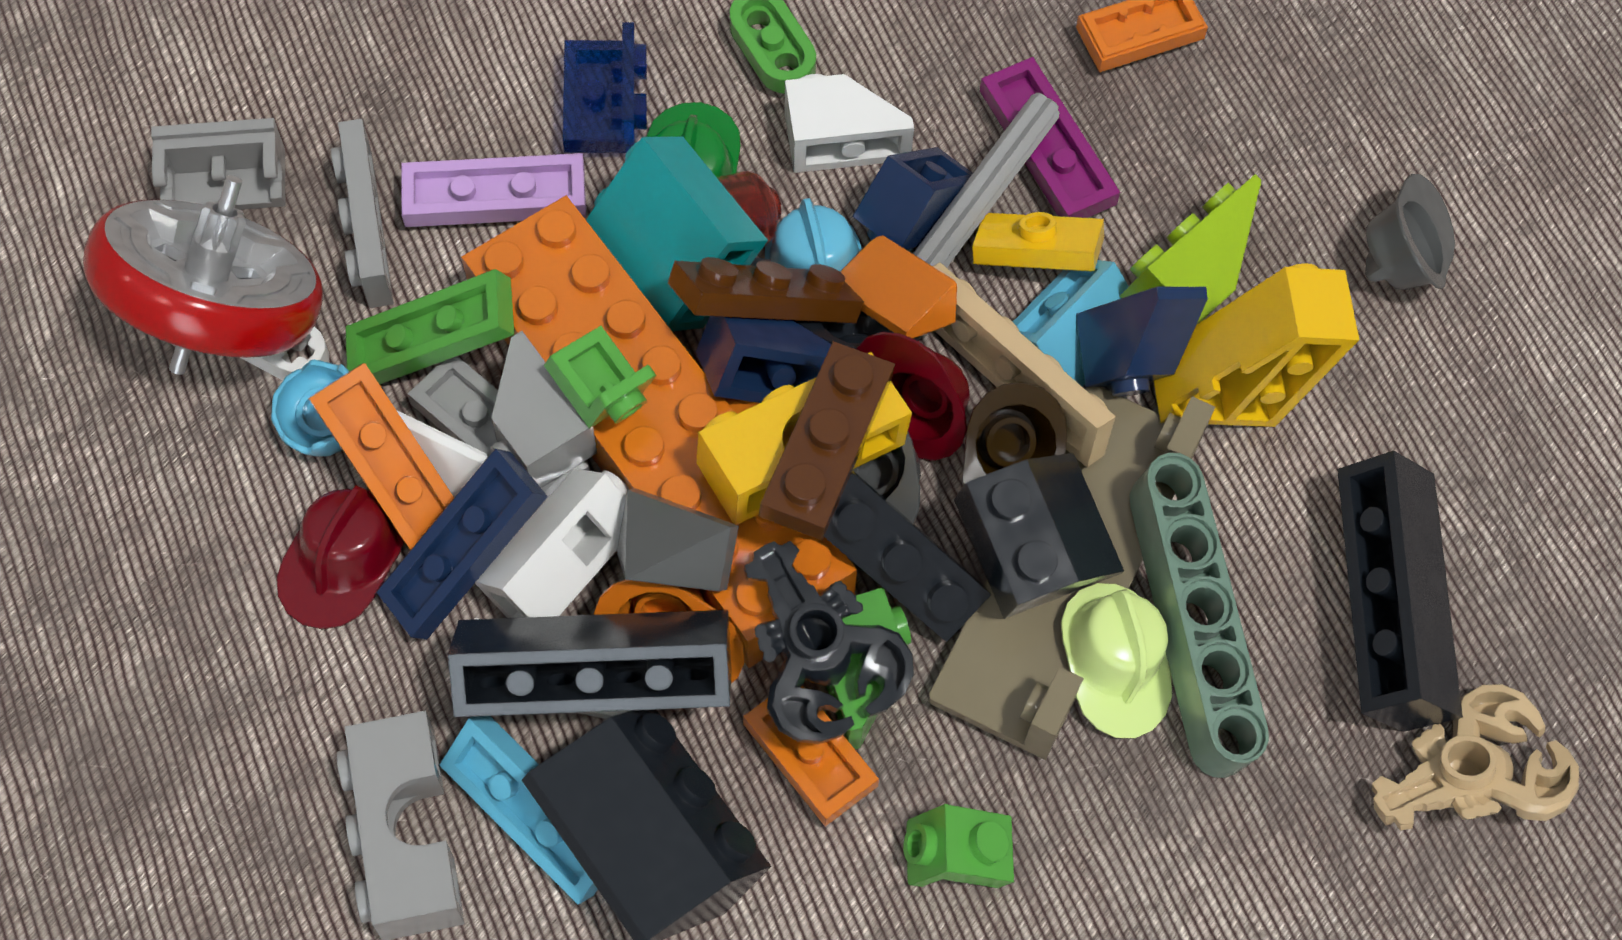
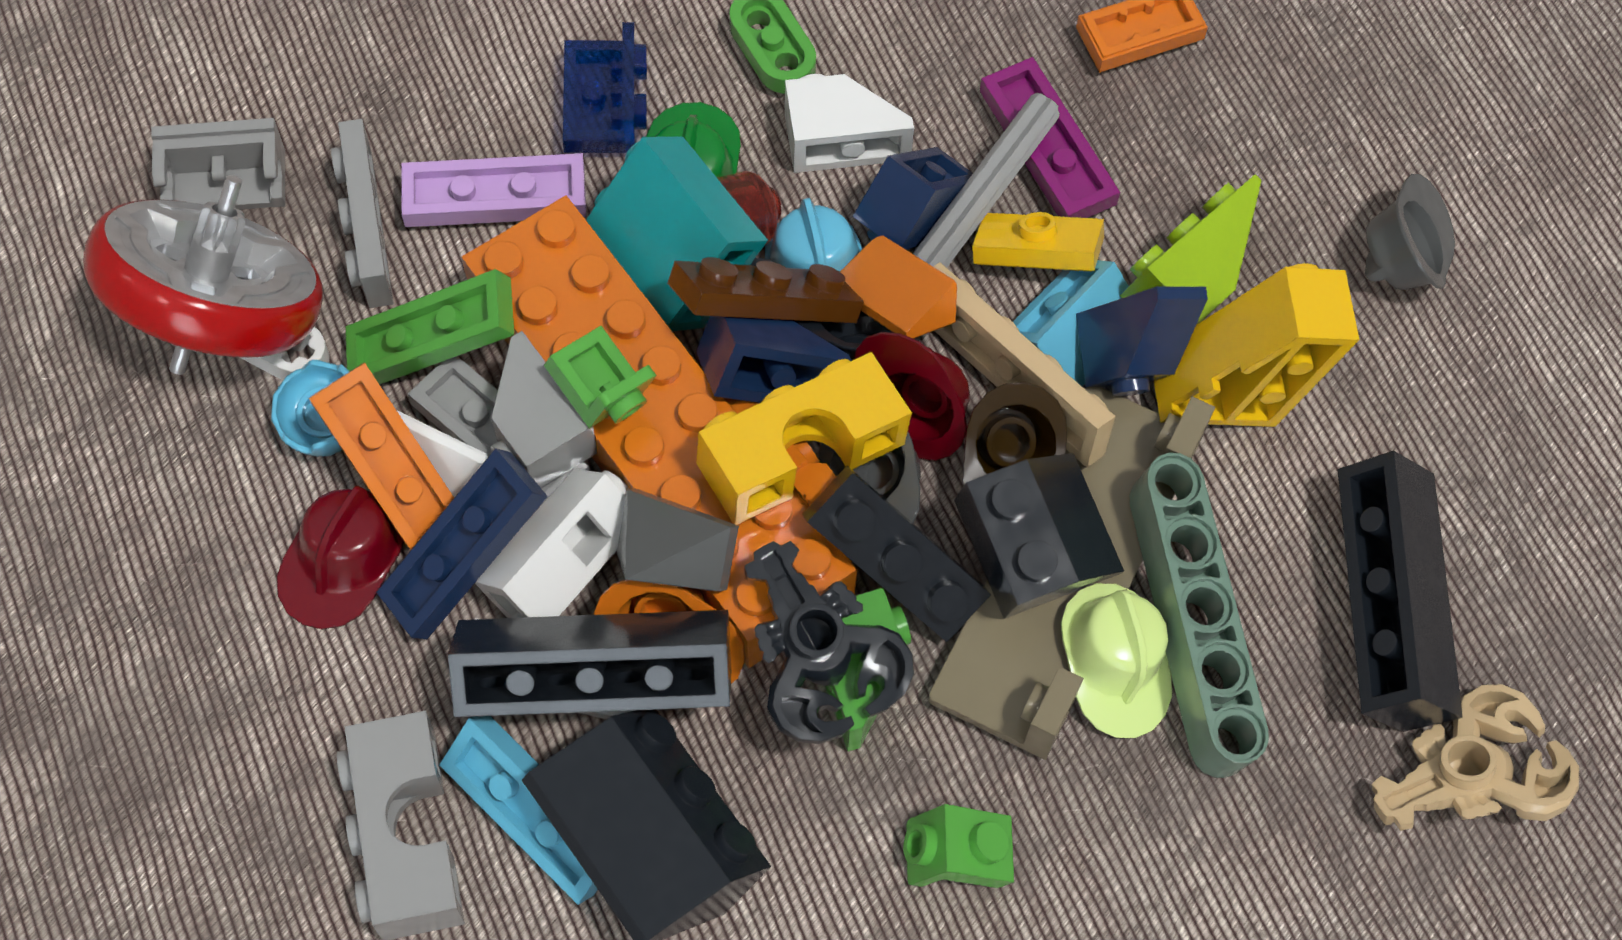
orange plate [743,685,879,827] -> none
reddish brown plate [758,341,895,540] -> none

